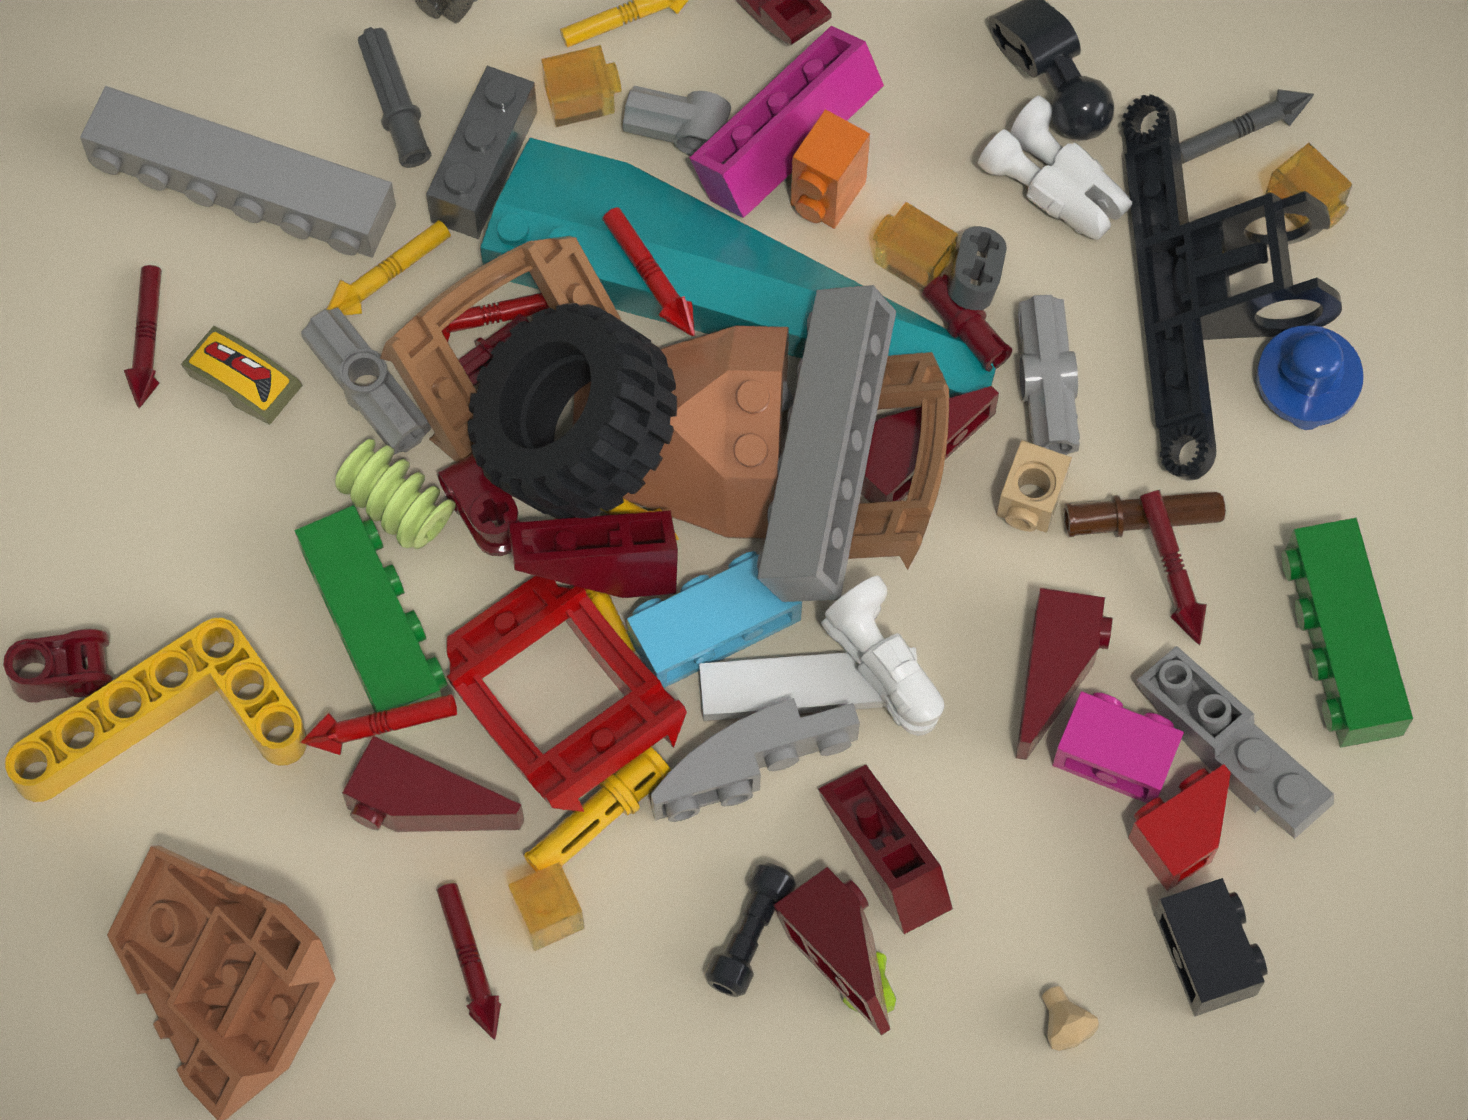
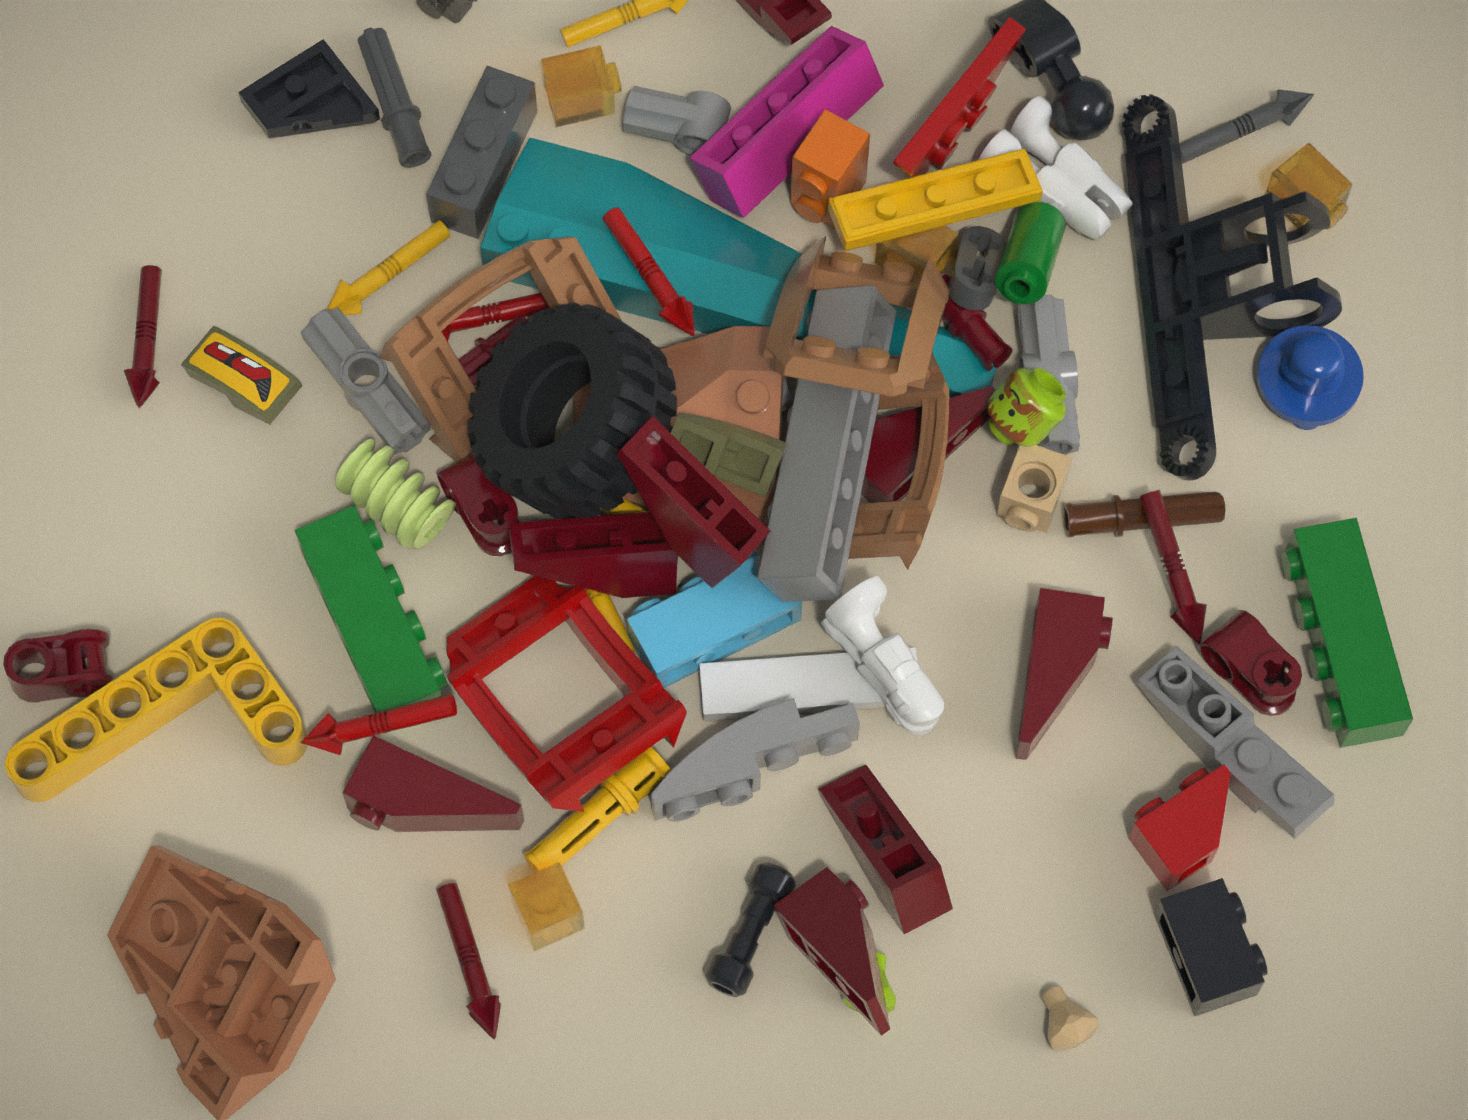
light grey brick [80,86,396,258] -> none
dark pink brick [1052,691,1184,803] -> none
none -> black wing [238,39,380,138]
none -> dark red slope [617,415,771,588]
none -> olive slope [671,412,788,497]
none -> medium nougat wedge [763,236,950,397]
none -> yellow tile [828,148,1043,251]
none -> red wing [893,17,1026,177]
none -> lime head [987,368,1066,447]
none -> green brick [995,202,1066,304]
none -> dark red piece [1199,610,1302,716]

